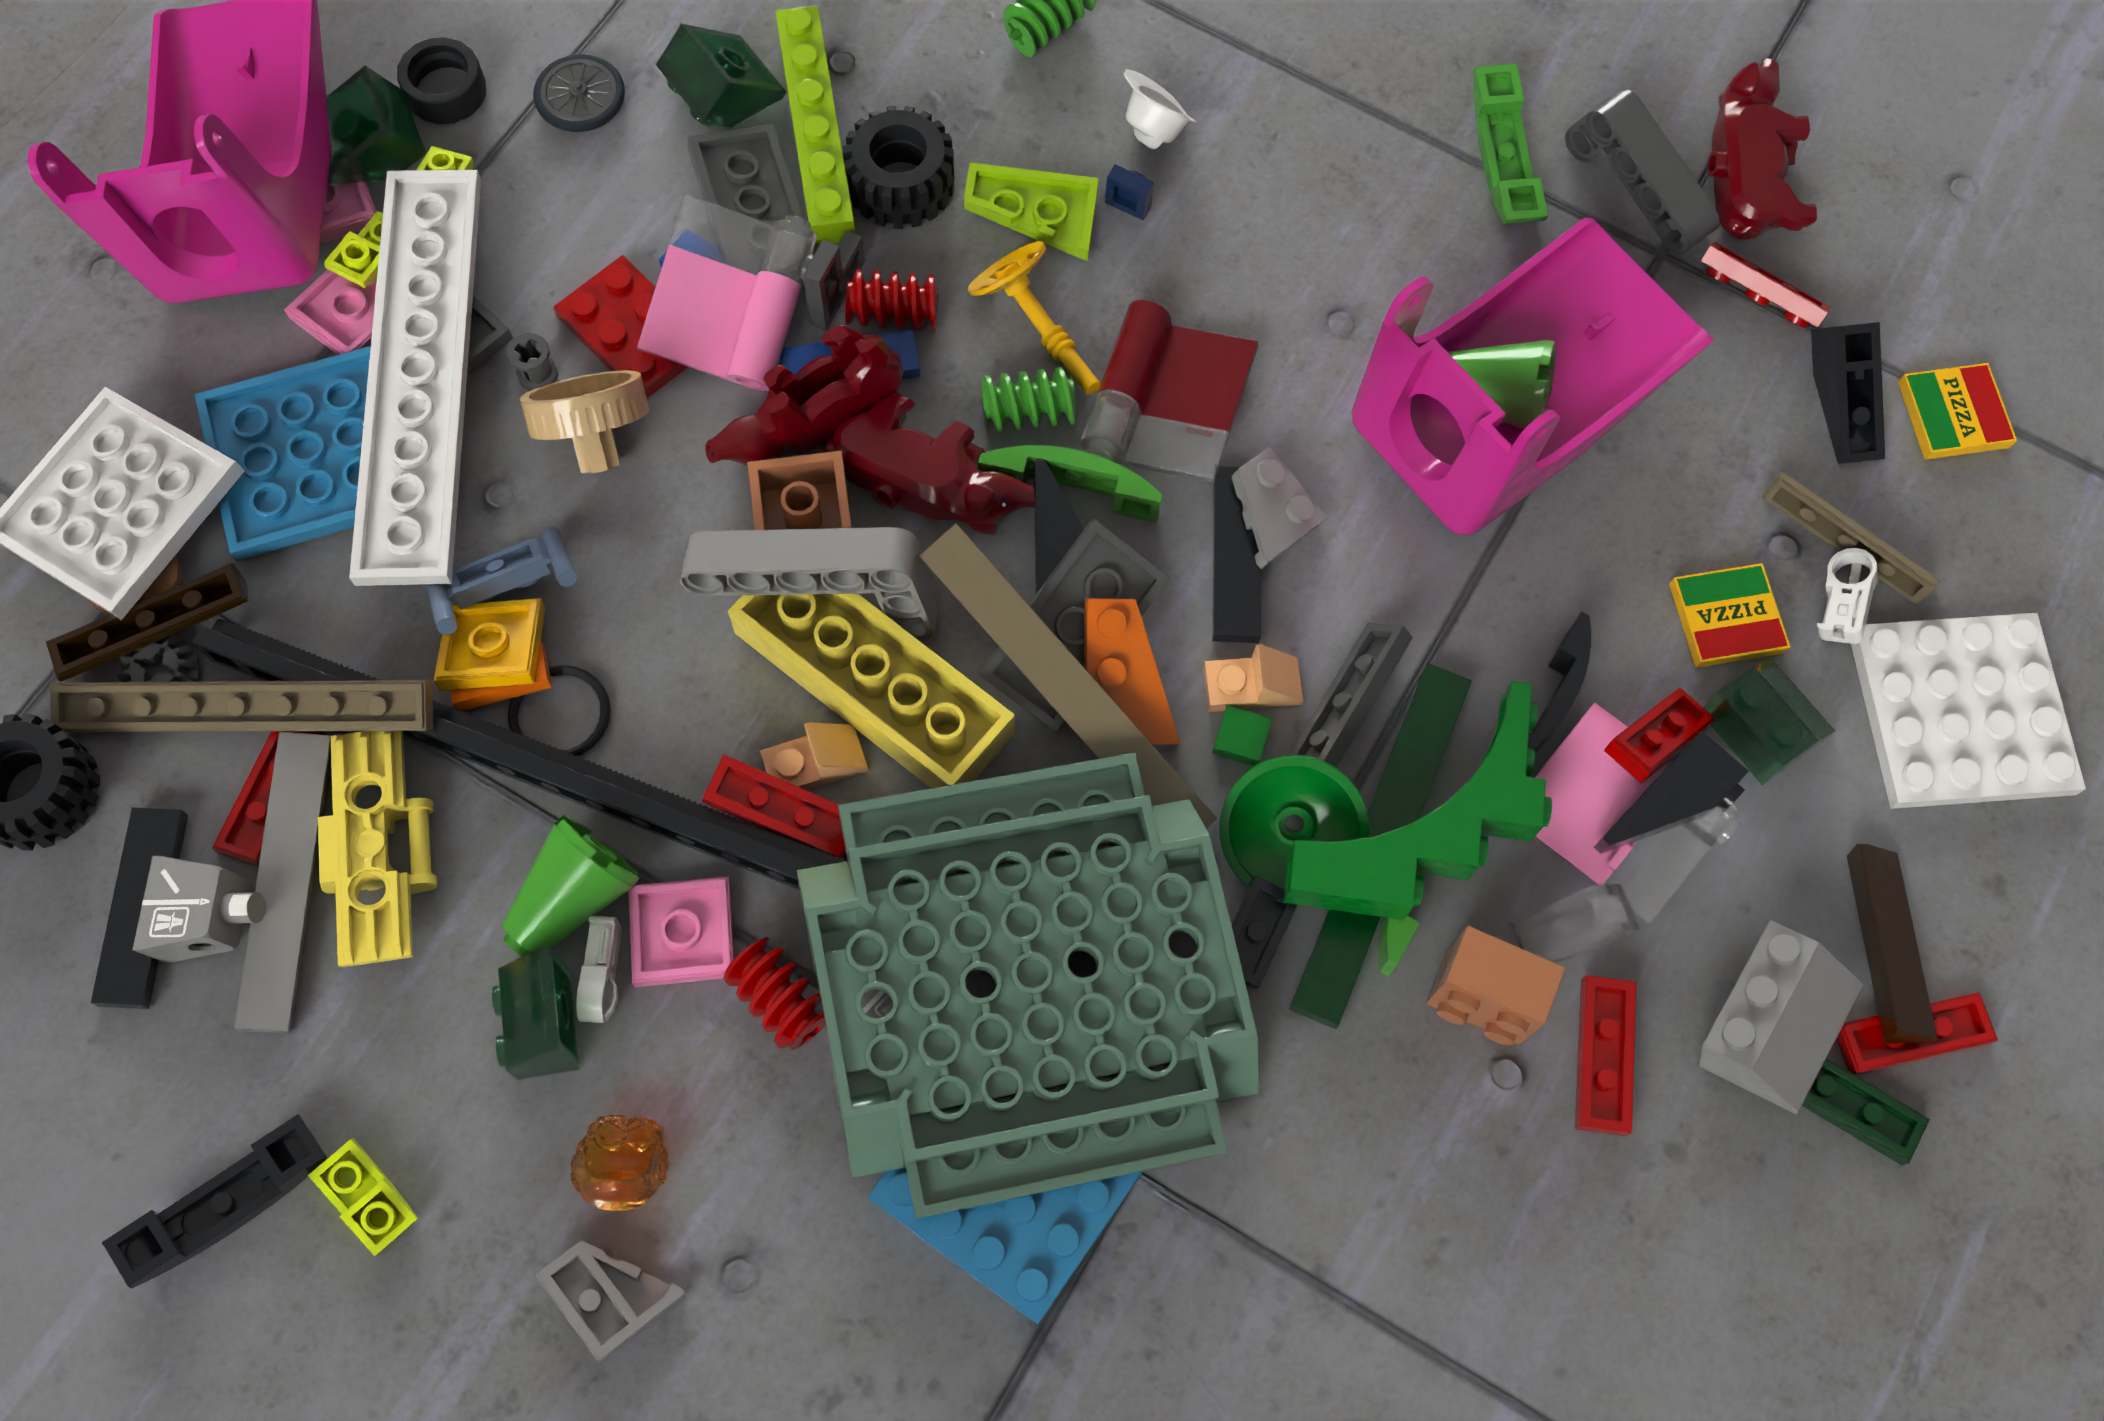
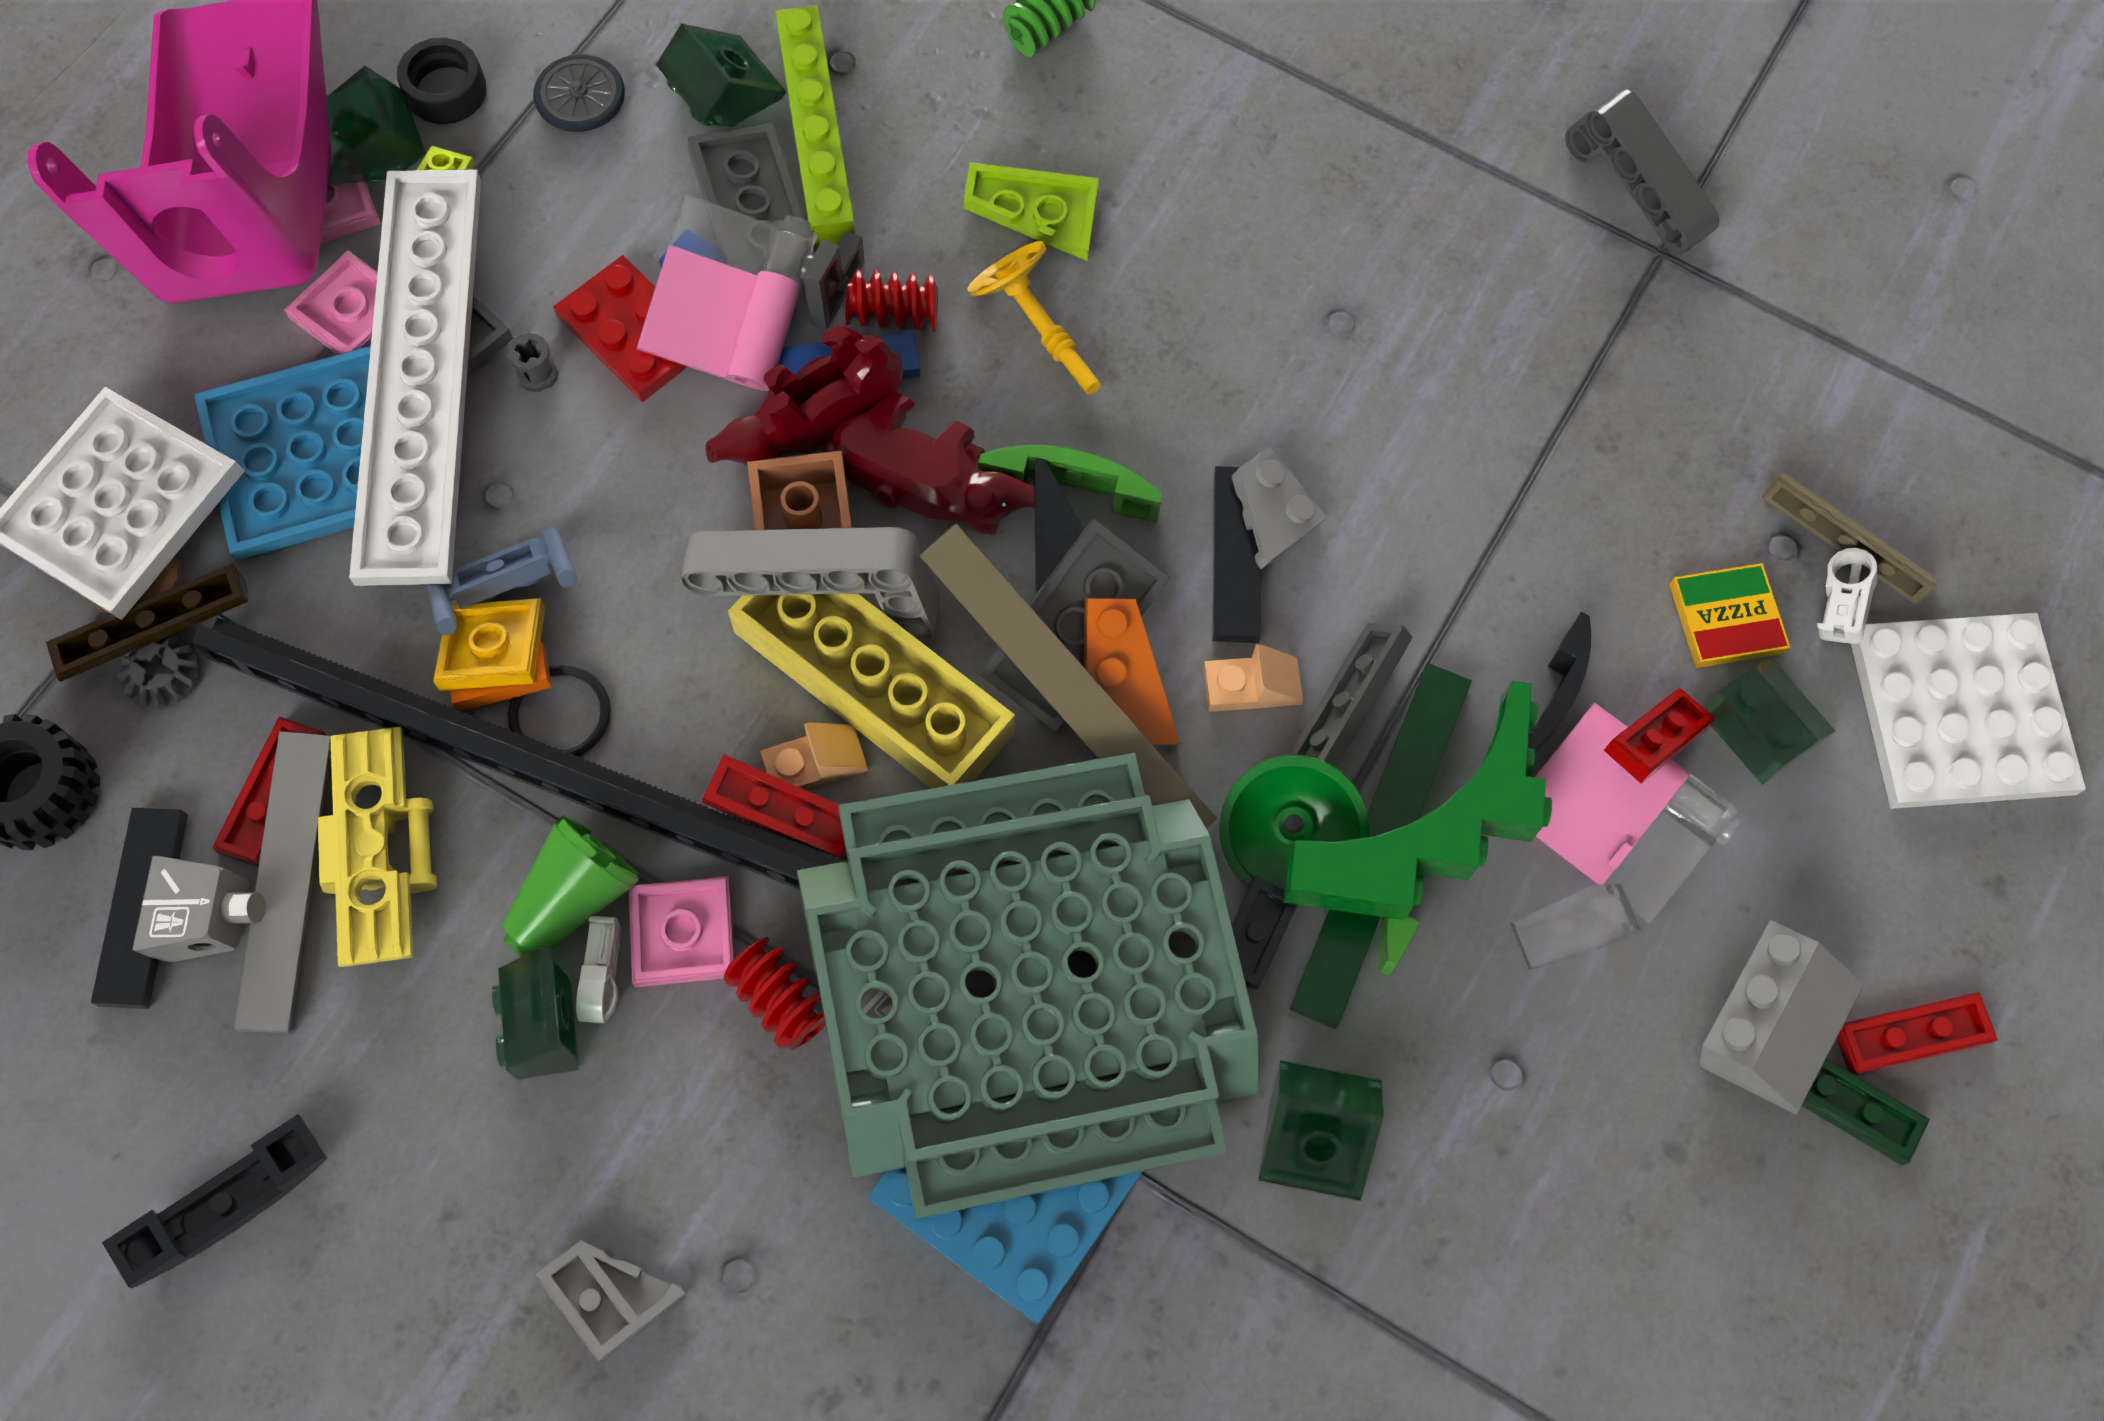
dark tan tile [50,680,433,732] -> none
neon yellow slope [308,1138,419,1257] -> none
neon yellow slope [324,211,383,288] -> none
tan piece [520,370,649,473] -> none
clear orange hair [570,1115,669,1212] -> none
black tyre [843,106,955,229] -> none
bright green piece [980,367,1076,432] -> none
dark red door [1080,300,1258,483] -> none
dark blue plate [1105,164,1154,220] -> none
white piece [1123,69,1196,149] -> none
green tile [1212,705,1273,766] -> none
dark pink piece [1351,217,1715,536] -> none
nougat brick [1426,926,1565,1046] -> none
bright green cone [1448,340,1556,430] -> none
bright green slope [1473,63,1549,224] -> none
red plate [1575,975,1636,1136] -> none
black slope [1593,731,1749,854] -> none
plate [1701,241,1830,328] -> none
dark red animal [1707,58,1817,239] -> none
black slope [1811,322,1885,464] -> none
dark brown slope [1847,844,1938,1043] -> none
tile [1898,363,2017,460] -> none
none -> clear green slope [1258,1060,1384,1201]

